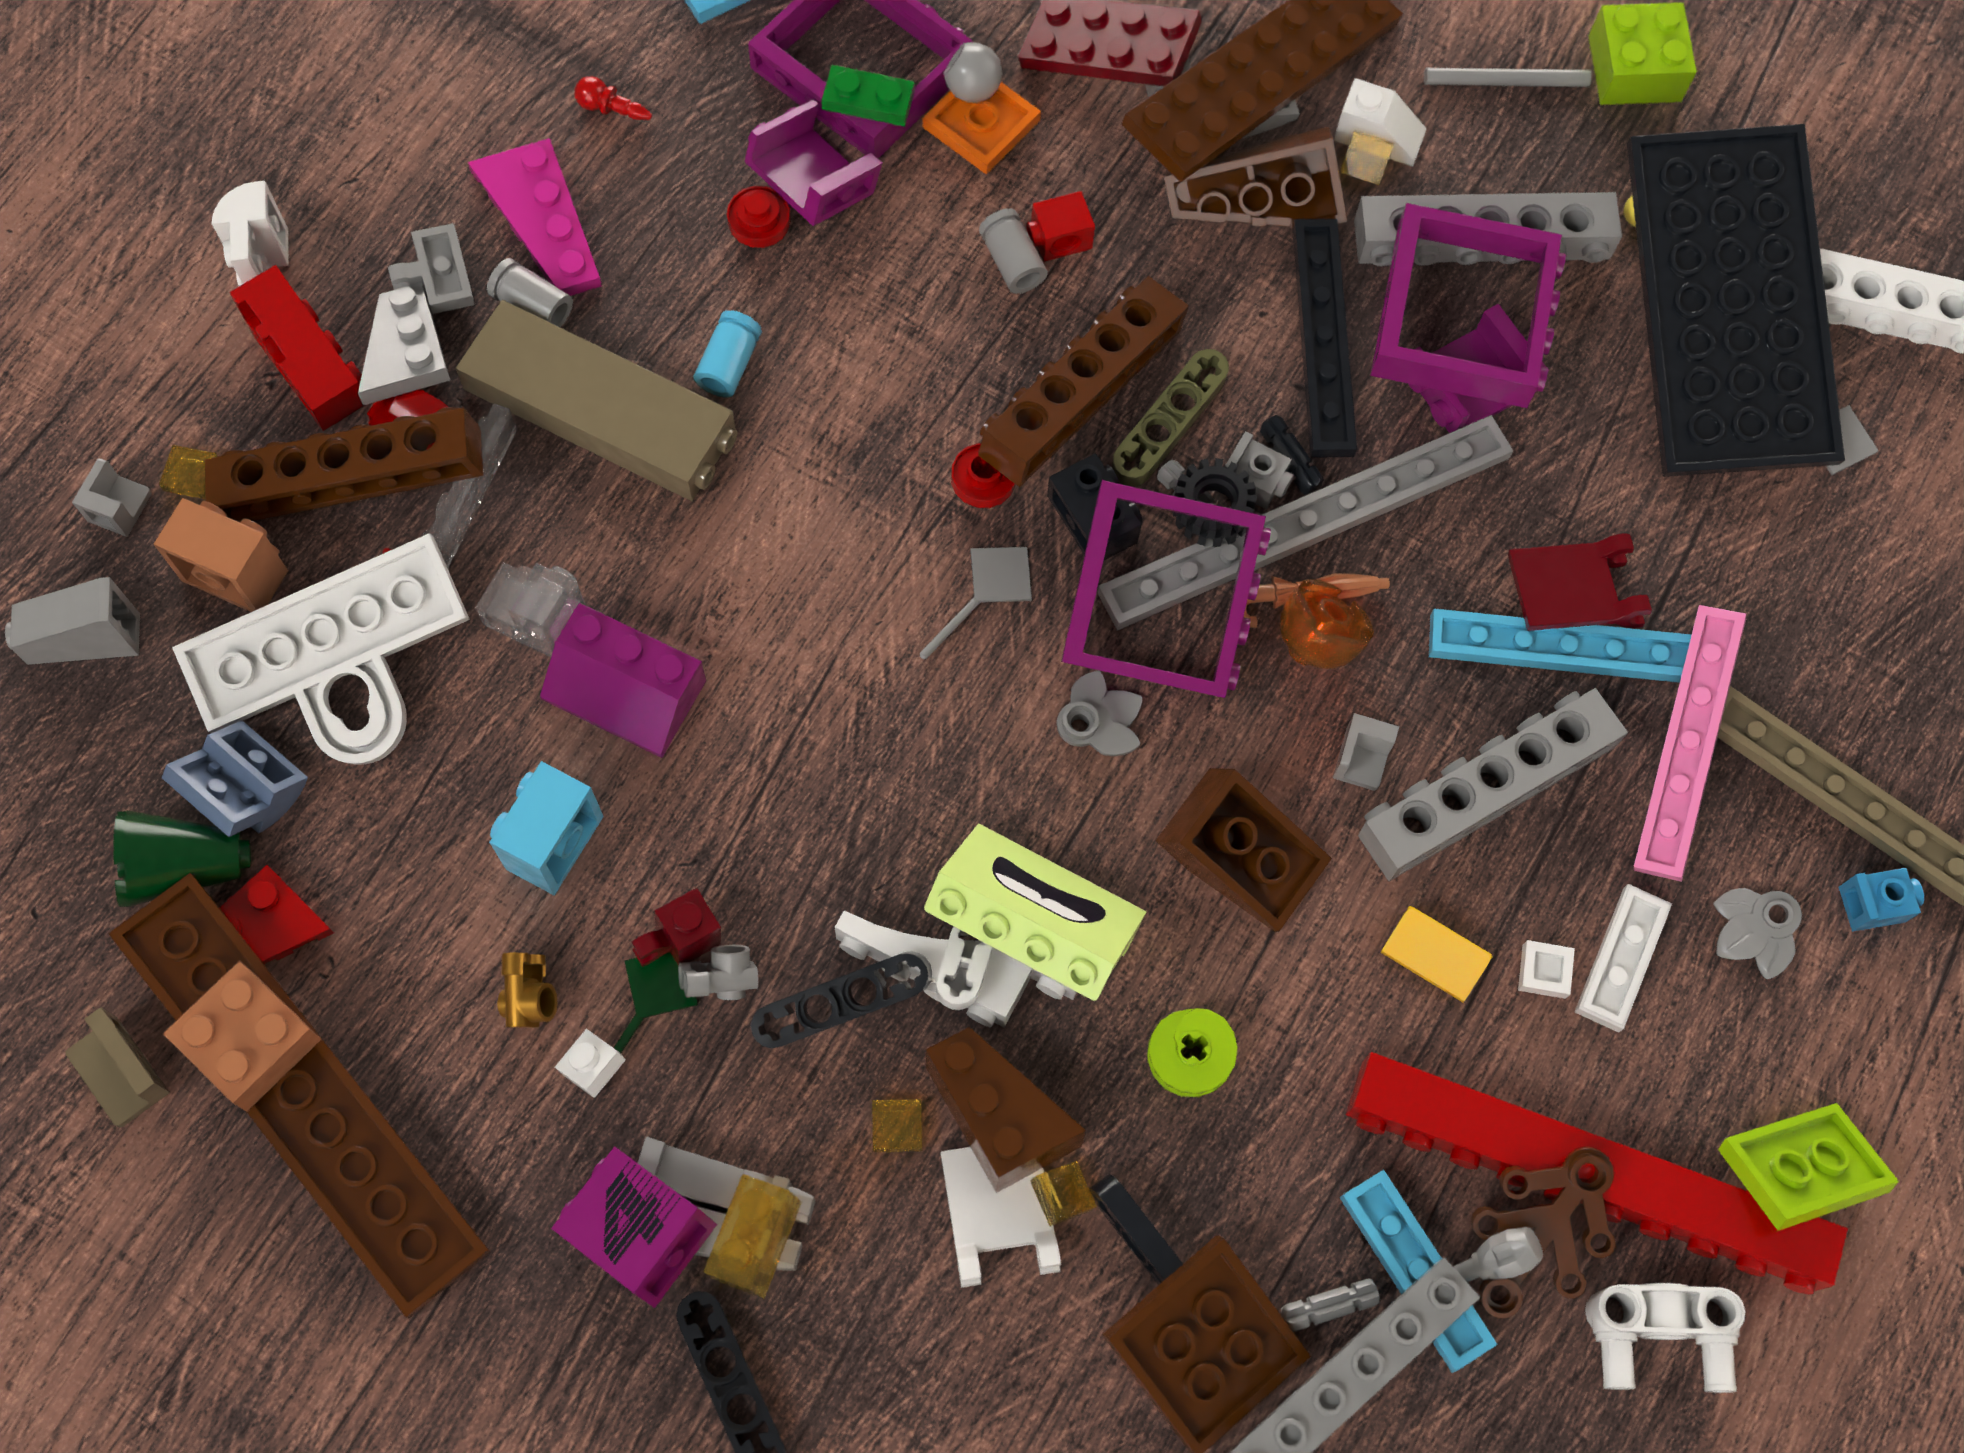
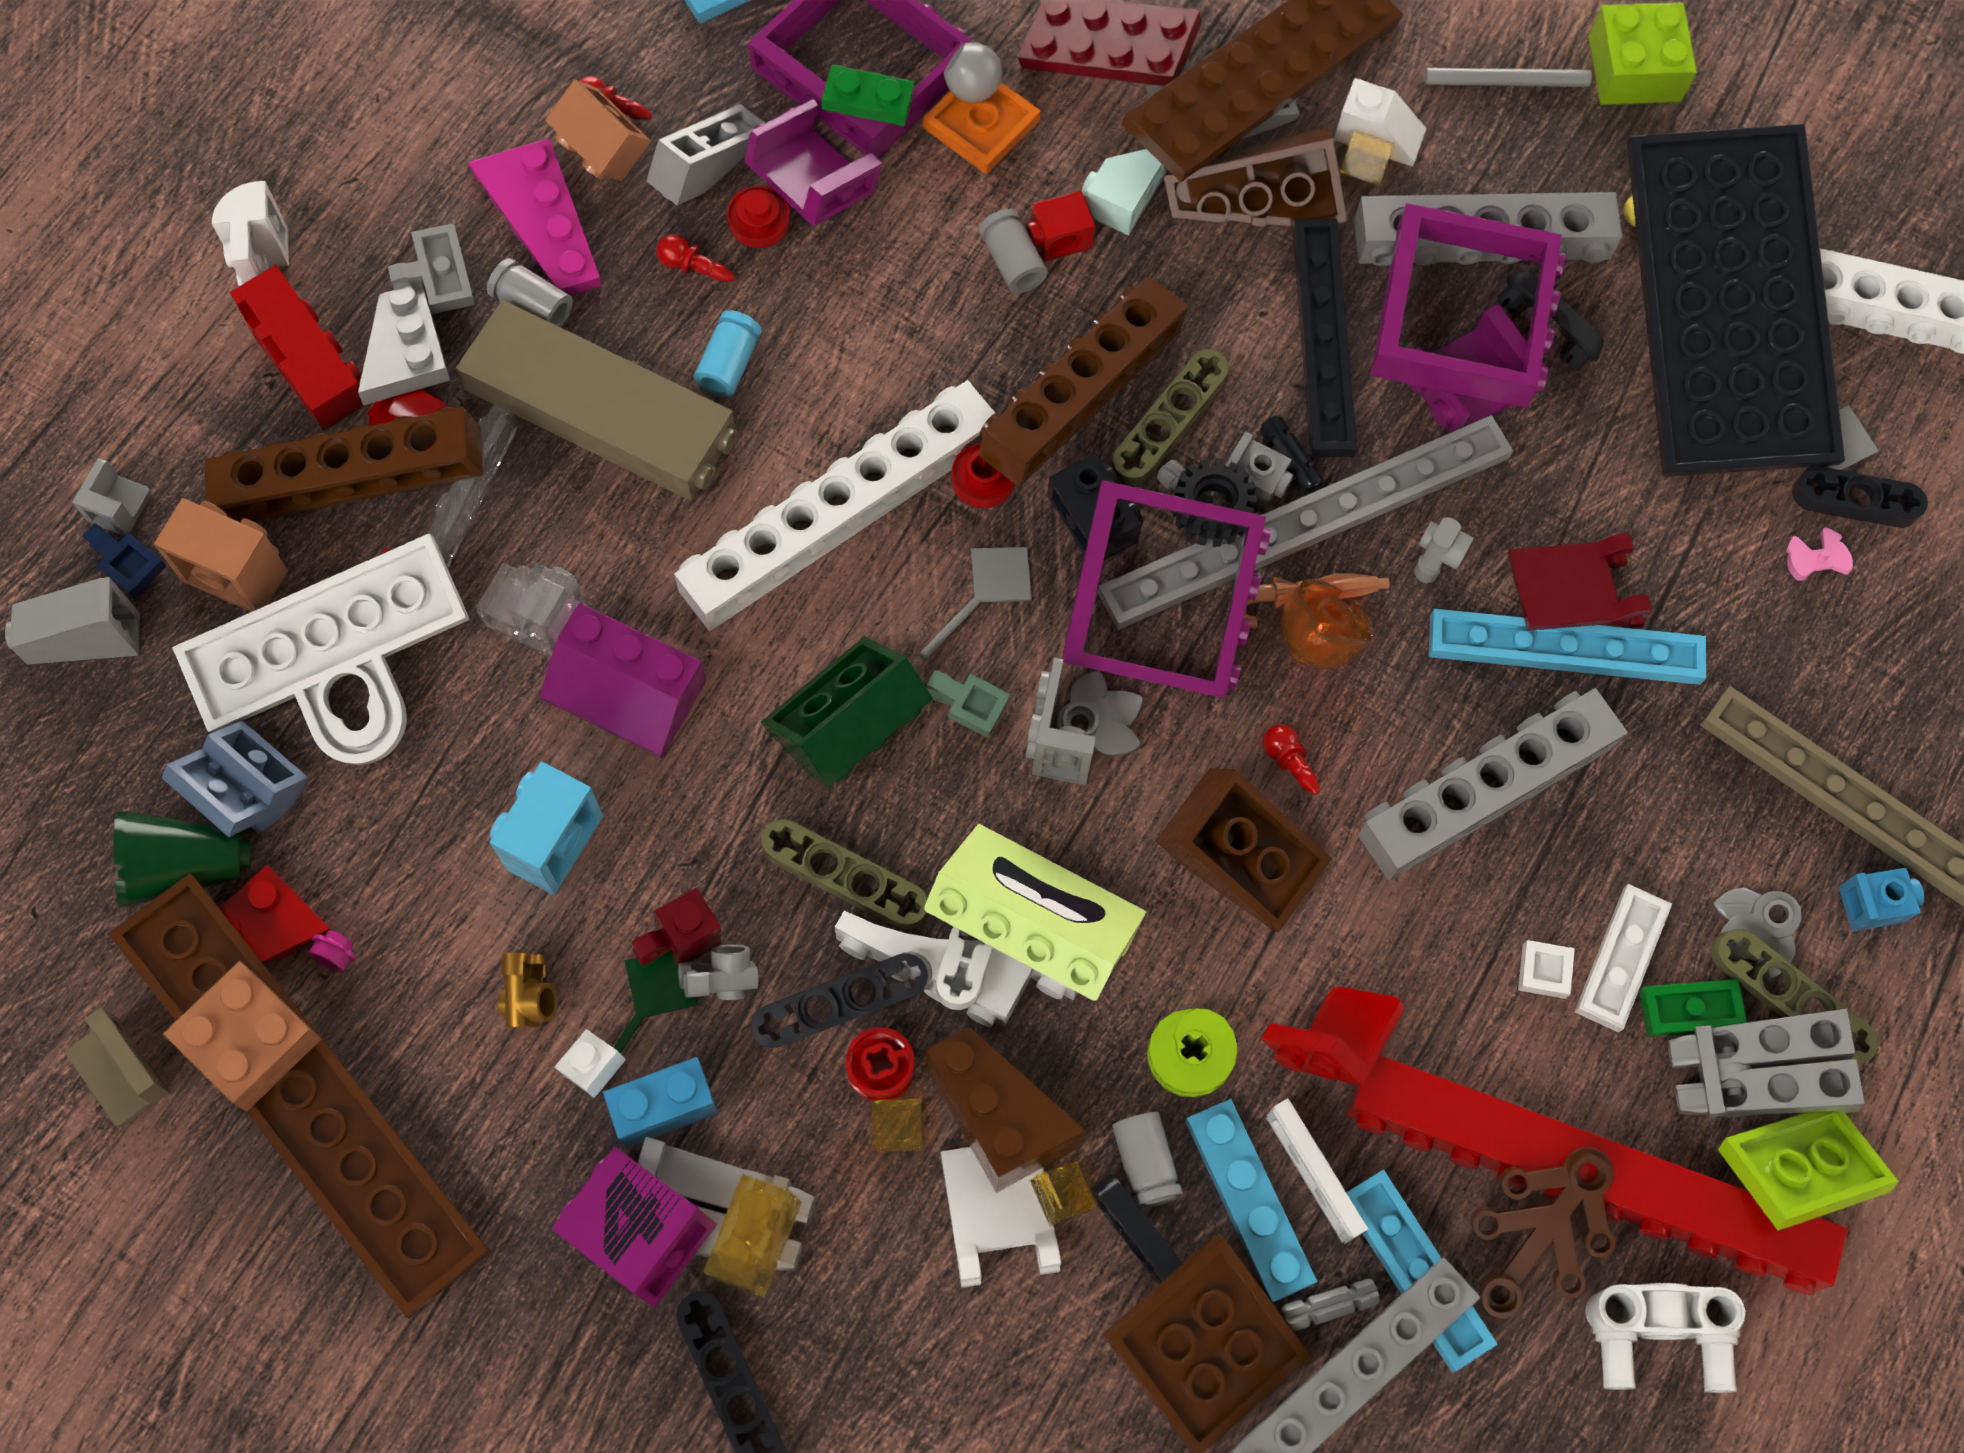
clear yellow tile [159,445,218,499] -> none
light grey panel [1333,713,1399,791] -> none
yellow slope [1380,906,1493,1003] -> none
light grey piece [1453,1227,1543,1283] -> none
bright pink plate [1634,605,1746,882] -> none
none -> dark blue plate [82,523,167,599]
none -> dark pink plate [308,930,356,973]
none -> nougat brick [545,79,651,181]
none -> dark azure brick [603,1057,718,1148]
none -> light grey slope [646,104,763,206]
none -> red bar [656,234,735,282]
none -> white brick [674,380,995,632]
none -> dark green slope [761,636,933,787]
none -> olive beam [761,819,928,931]
none -> red wheel [846,1027,915,1103]
none -> sand green plate [926,670,1011,738]
none -> light grey bracket [1025,658,1096,786]
none -> light aqua slope [1082,149,1167,236]
none -> light grey piece [1112,1112,1183,1208]
none -> medium azure plate [1185,1099,1317,1303]
none -> red bracket [1261,986,1405,1086]
none -> red bar [1262,724,1320,795]
none -> white tile [1266,1098,1368,1244]
none -> light grey plate [1414,517,1474,583]
none -> black piece [1497,270,1604,371]
none -> green plate [1639,979,1747,1038]
none -> light grey hips [1668,1009,1865,1122]
none -> olive beam [1711,929,1878,1064]
none -> bright pink piece [1786,527,1853,581]
none -> black beam [1792,466,1928,528]

